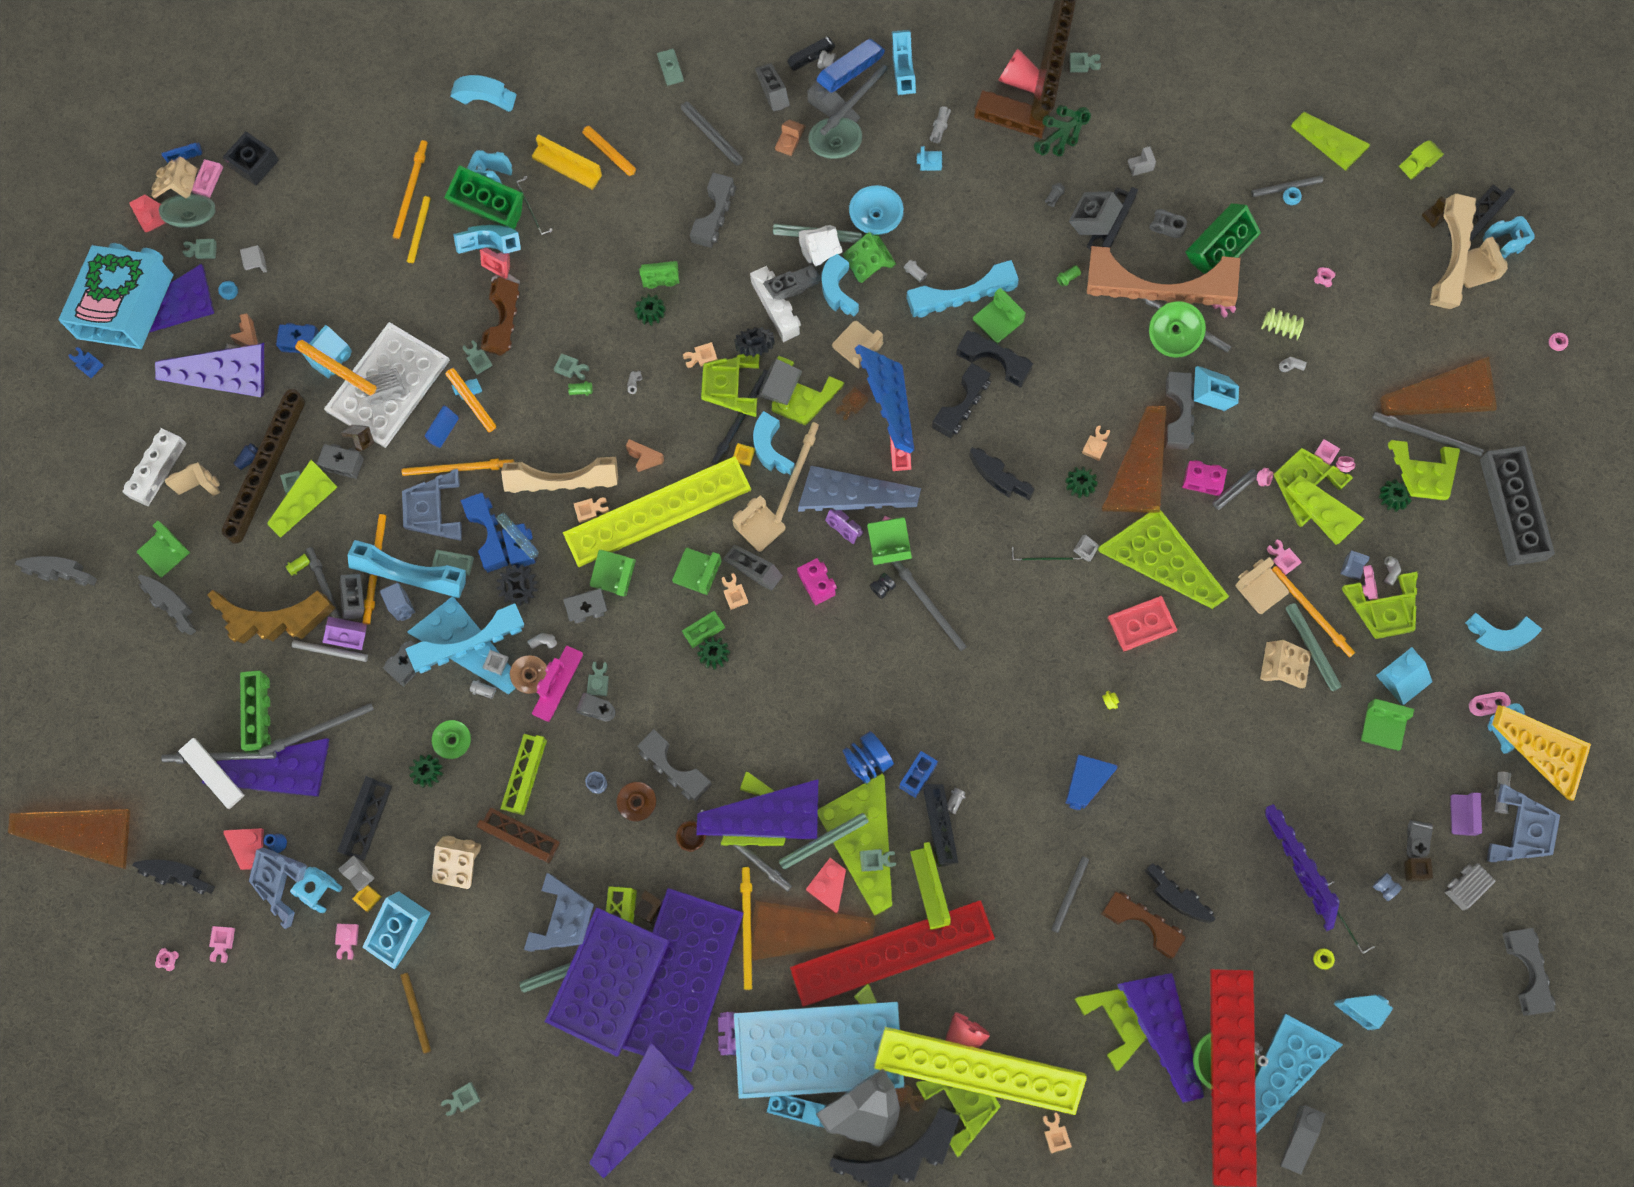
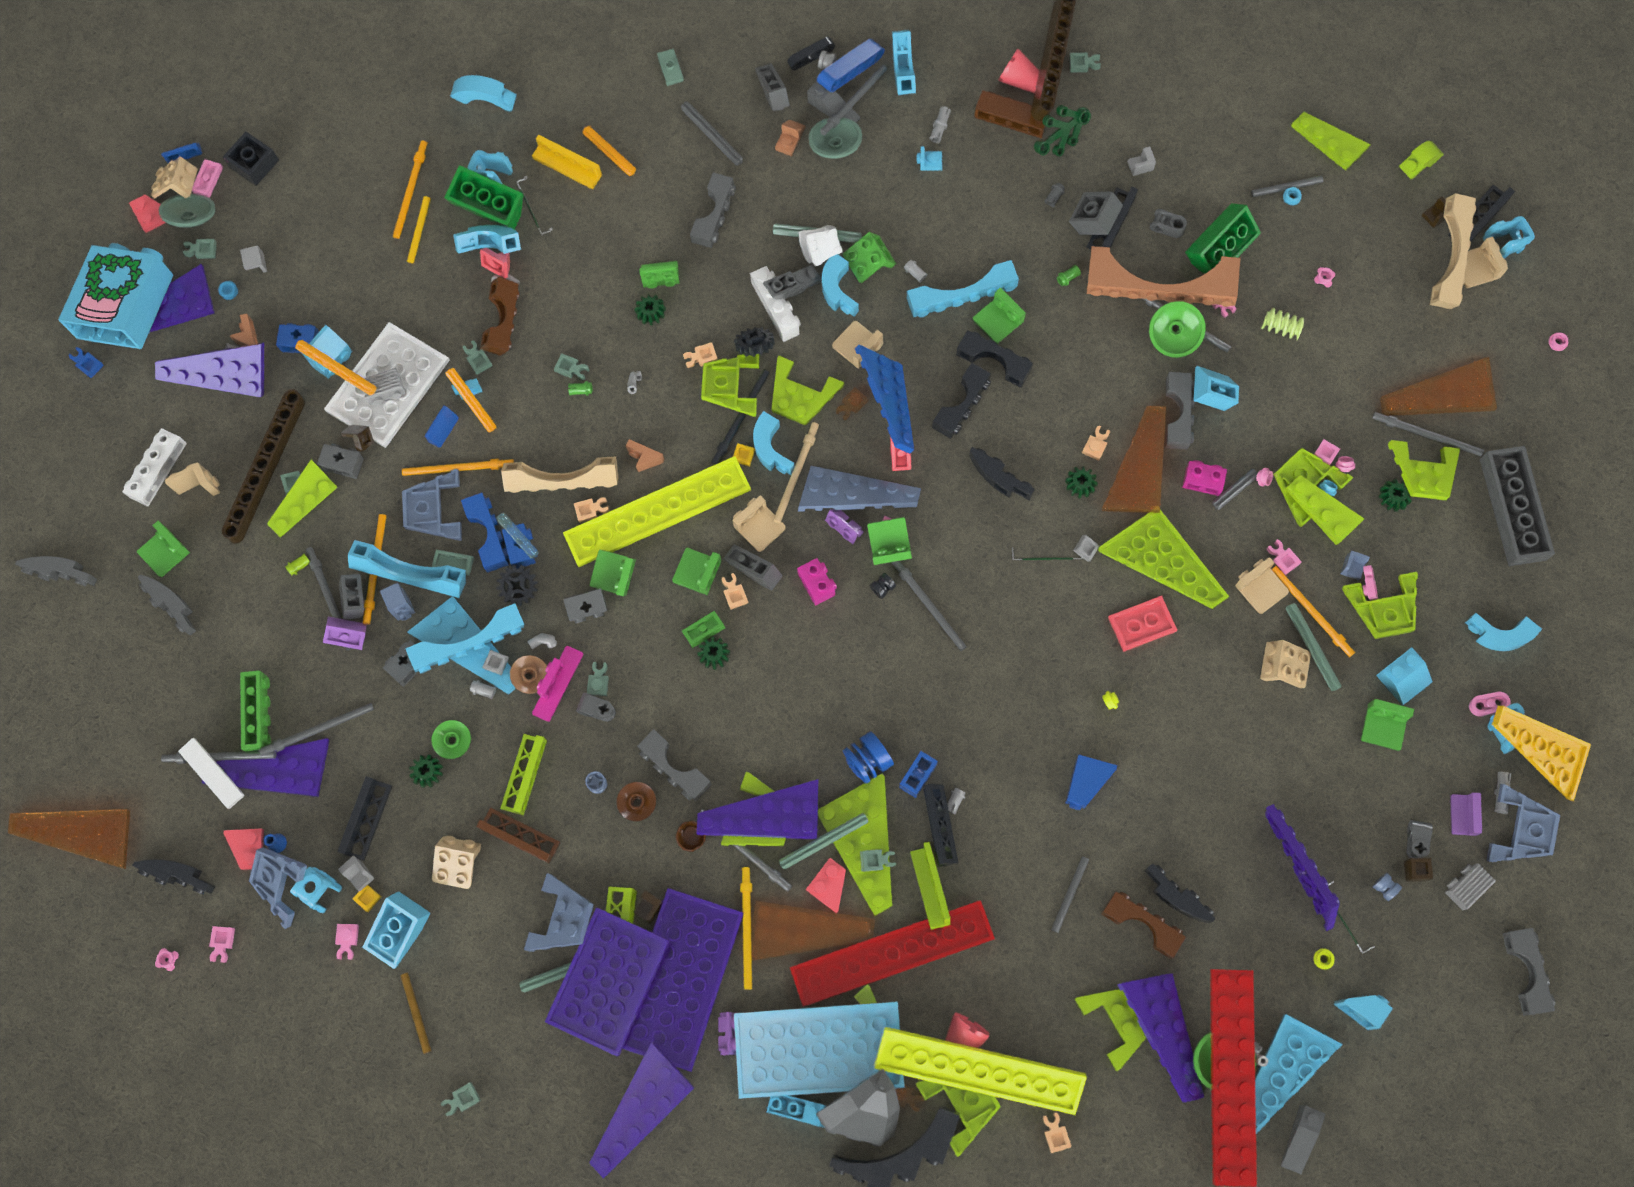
pearl gold arch [207,590,336,644] -> none
dark blue cone [233,443,258,470] -> none
light grey bar [292,640,368,662] -> none
dark grey slope [757,359,802,405] -> none
medium azure dish [849,185,904,235] -> none
light grey arm [1279,357,1307,372] -> none
light grey arm [1384,556,1401,586] -> none
none -> medium azure plate [1318,480,1338,496]

